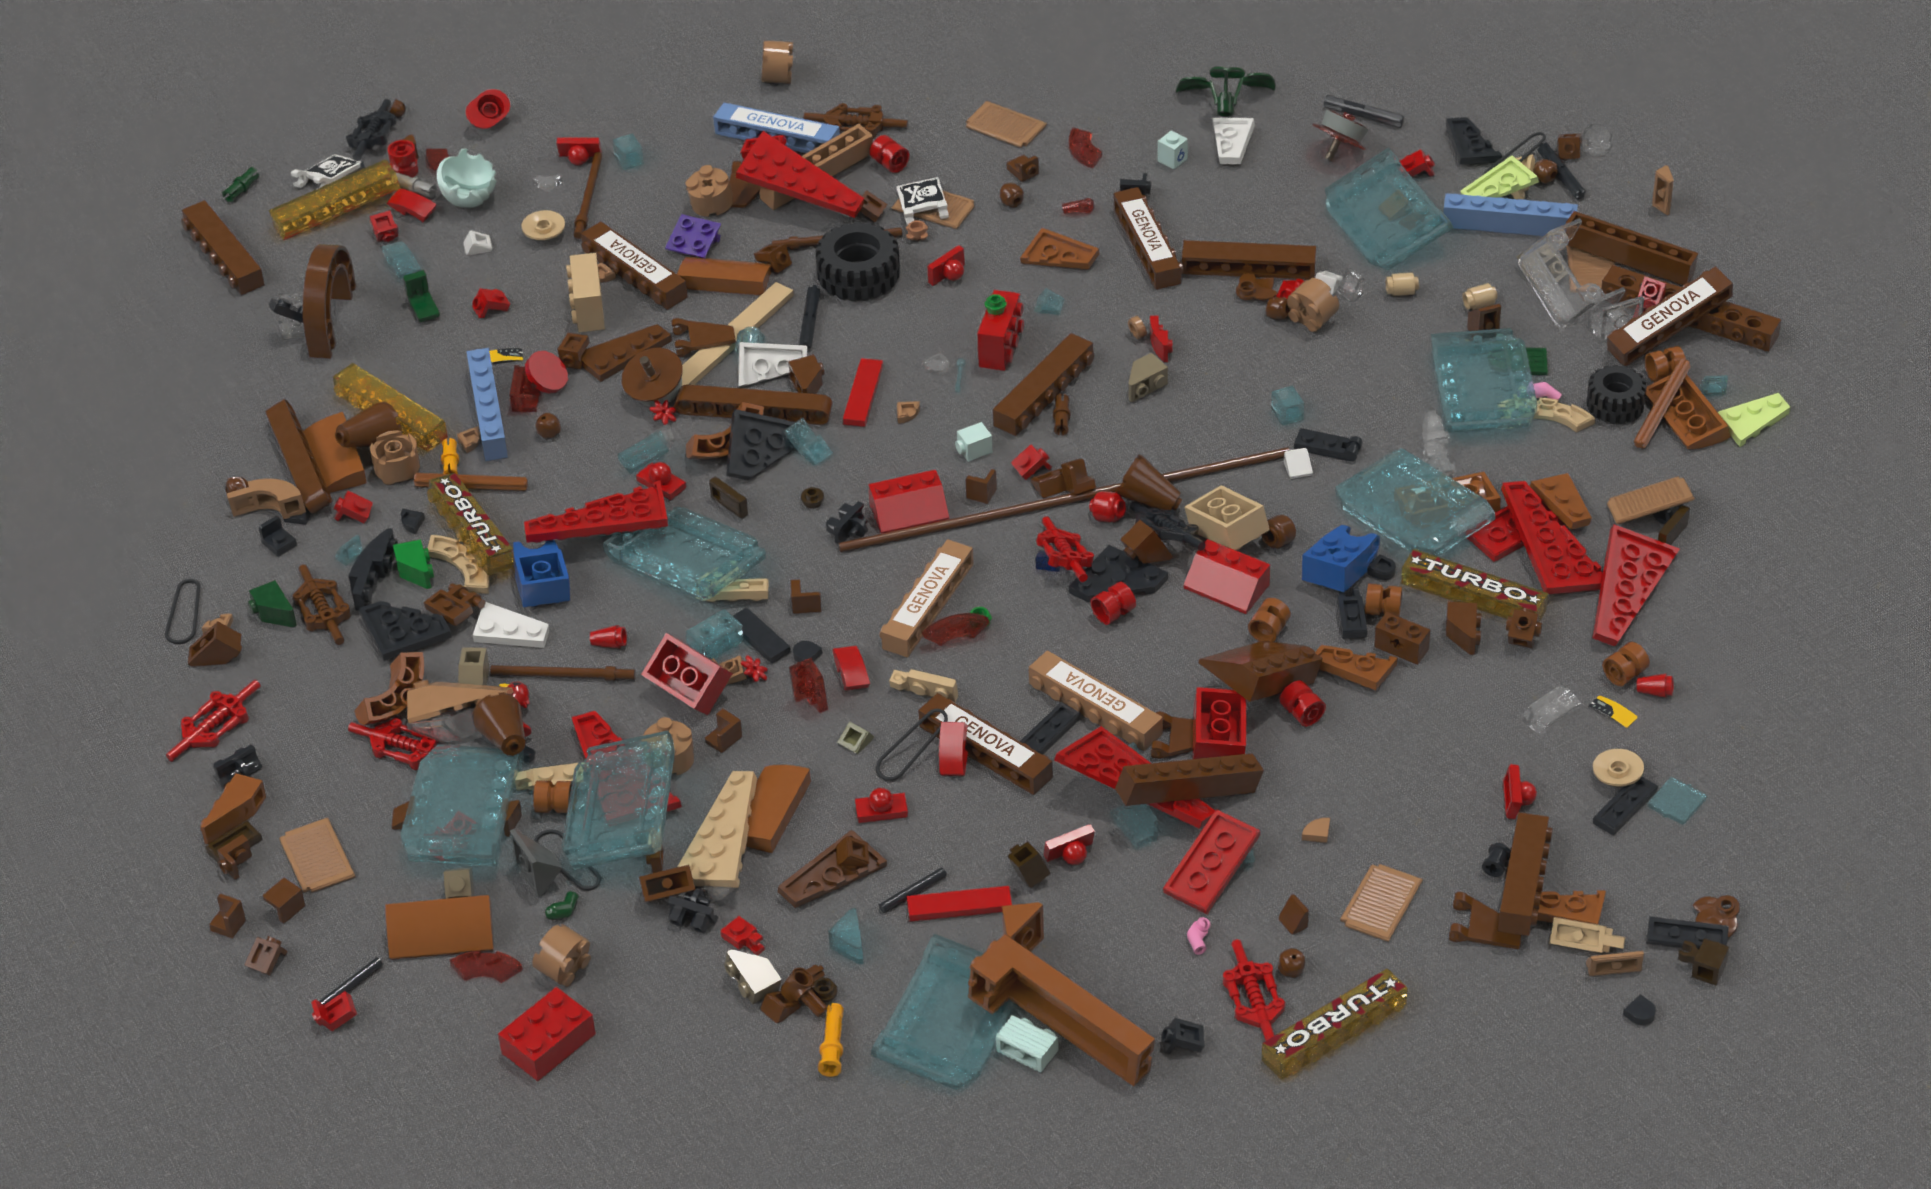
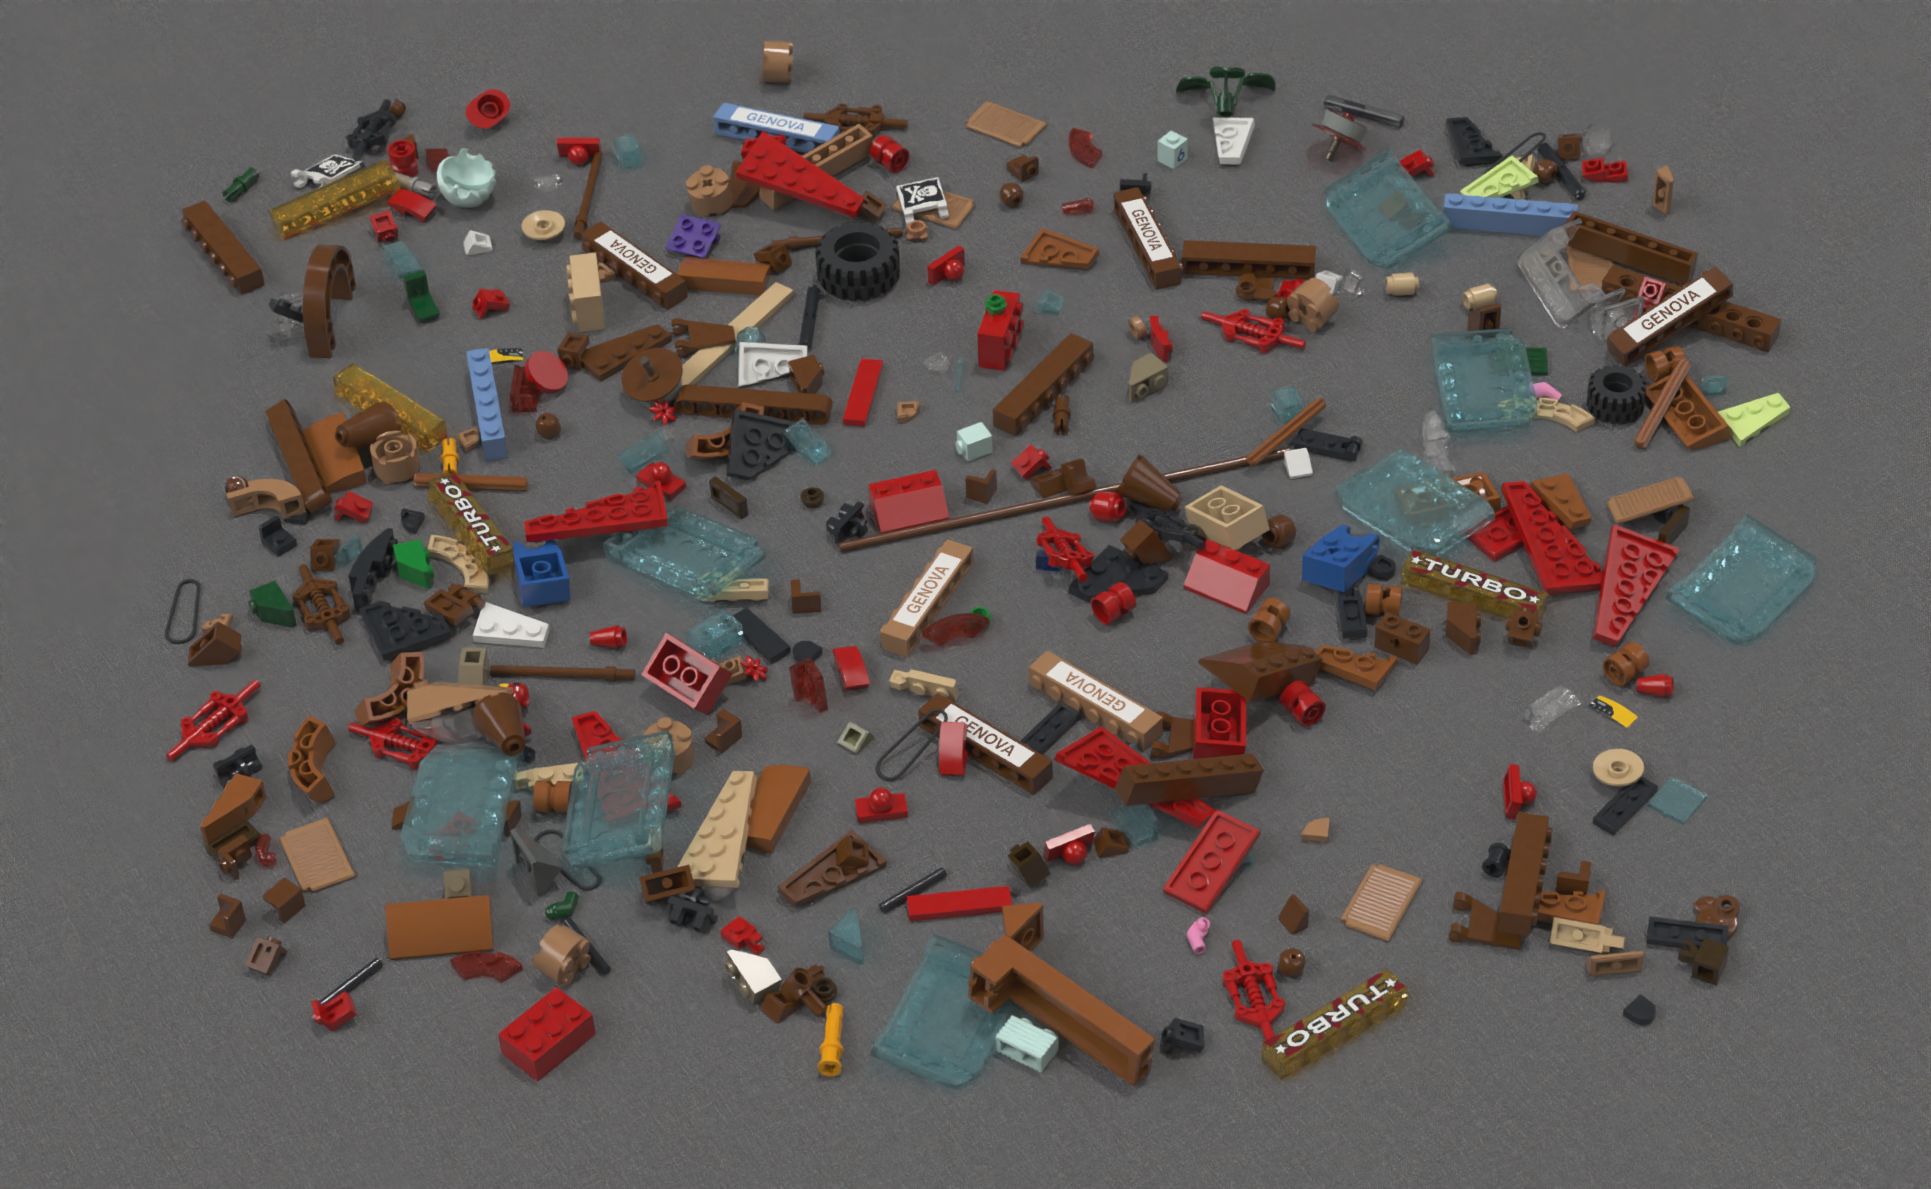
none -> clear red arm [255,834,277,867]
none -> dark orange brick [288,715,336,802]
none -> reddish brown bracket [310,539,340,570]
none -> black bar [563,918,611,975]
none -> reddish brown slope [1093,827,1129,857]
none -> red bar [1201,309,1307,353]
none -> dark orange axle [1246,398,1326,467]
none -> reddish brown panel [1556,861,1592,895]
none -> red slope [1582,158,1629,182]
none -> clear light blue slope [1665,513,1817,645]

